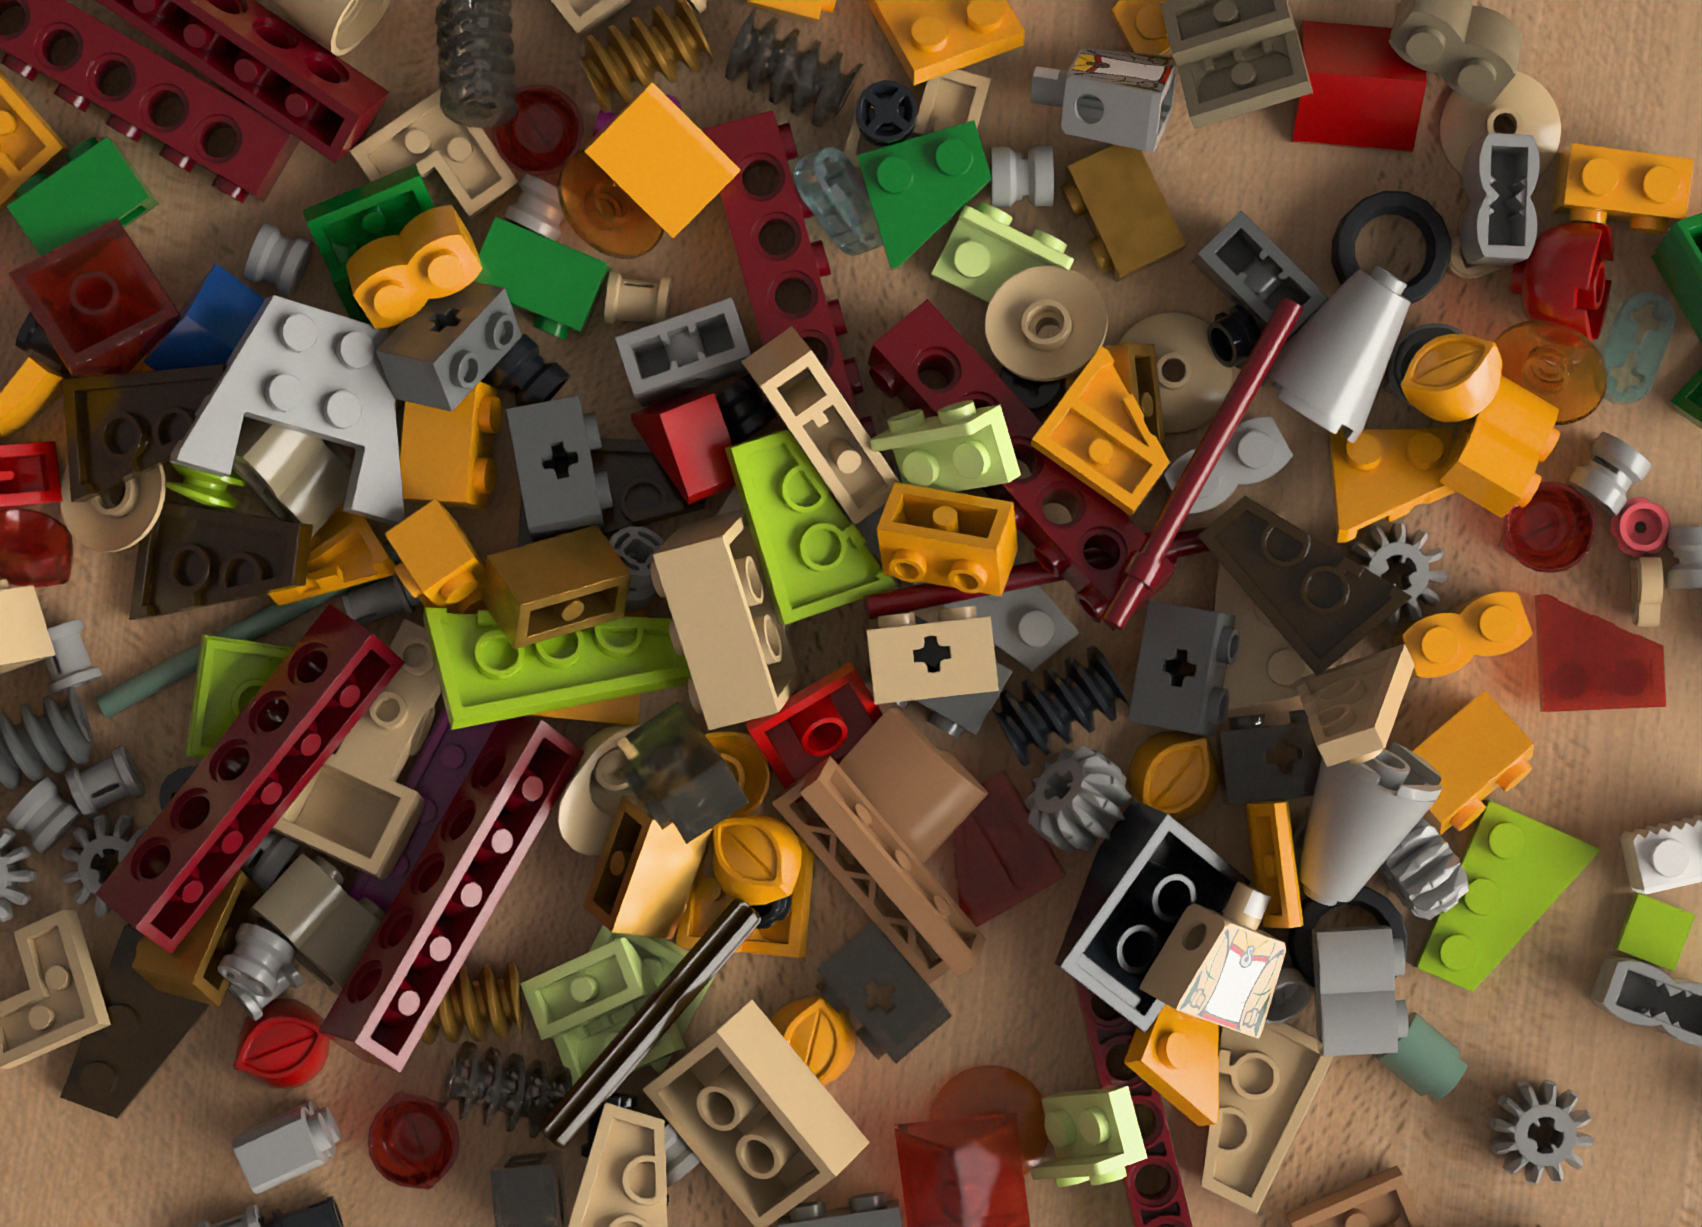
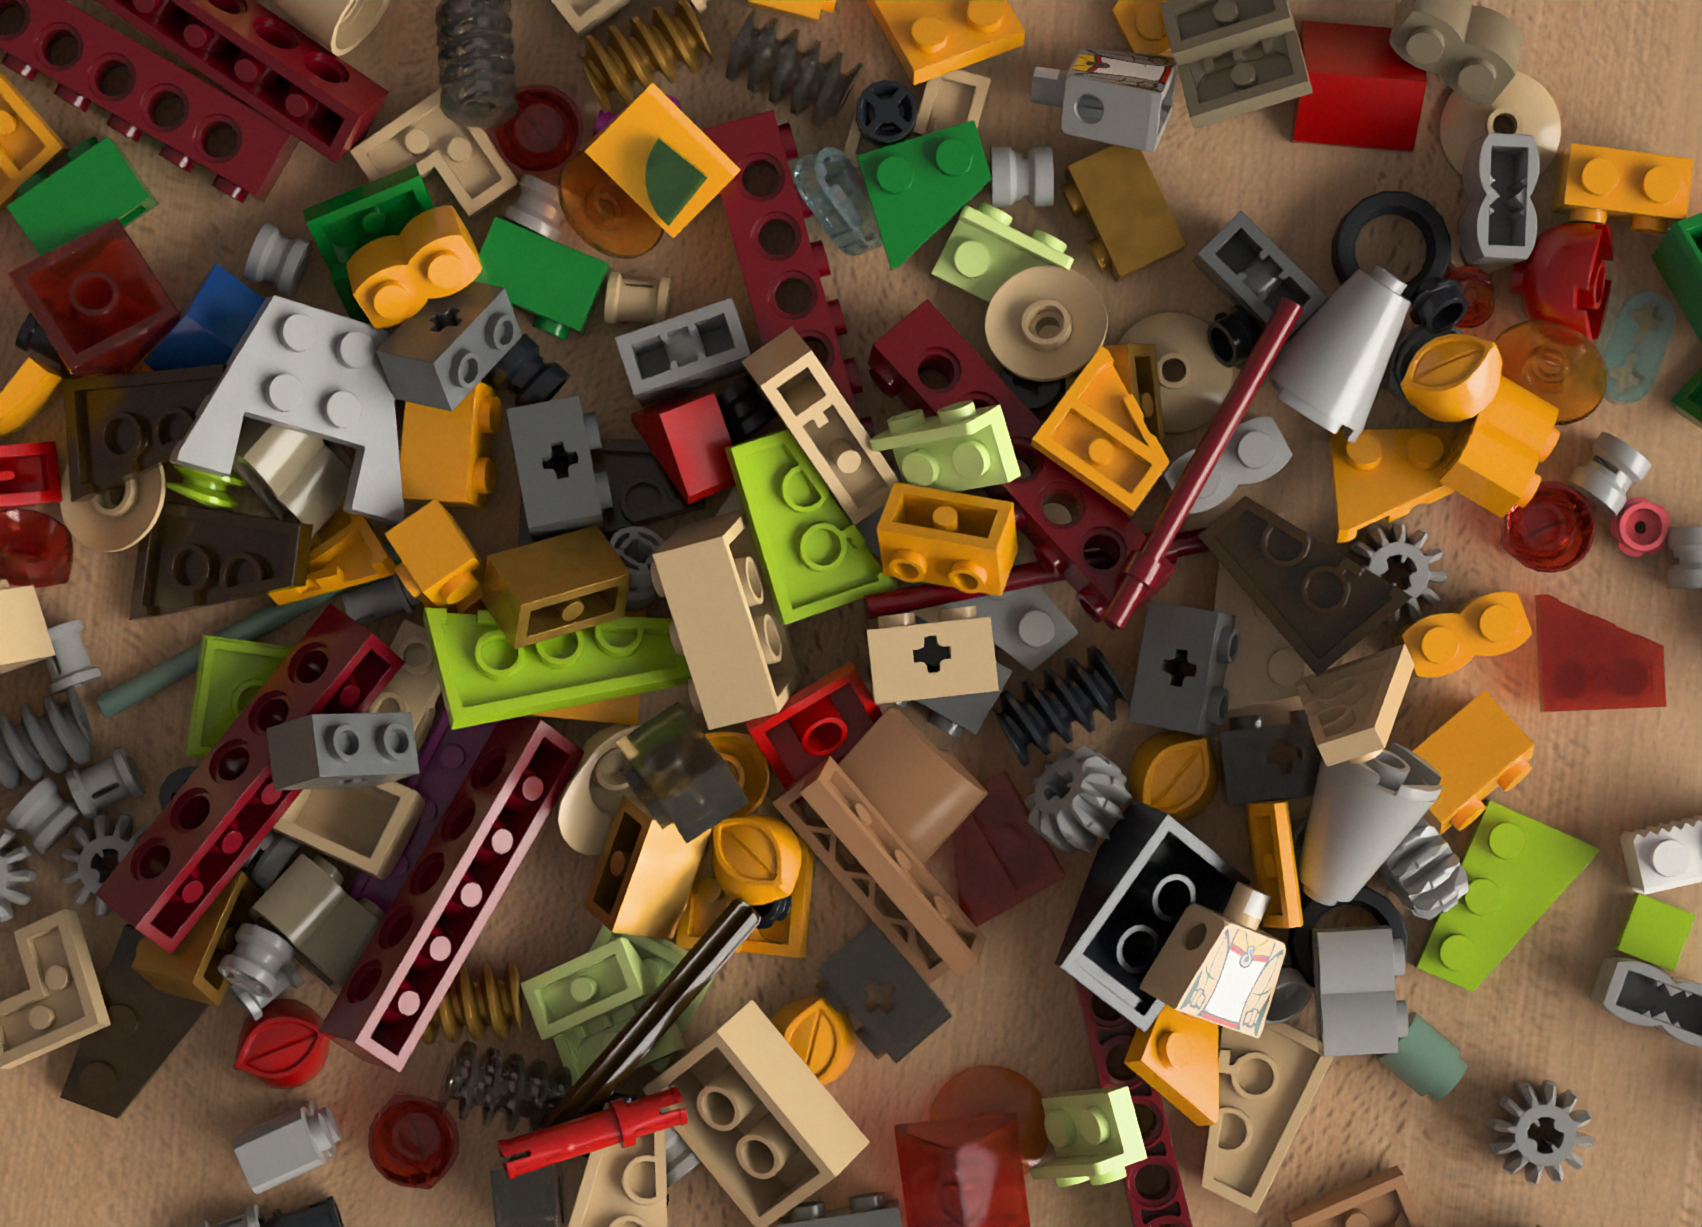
tan tile [1630,557,1663,627] -> none
none -> dark grey brick [266,712,420,791]
none -> red pin [497,1086,688,1180]
none -> clear green tile [645,136,708,226]
none -> black plate [1410,277,1468,334]
none -> clear red bush [1443,266,1495,328]

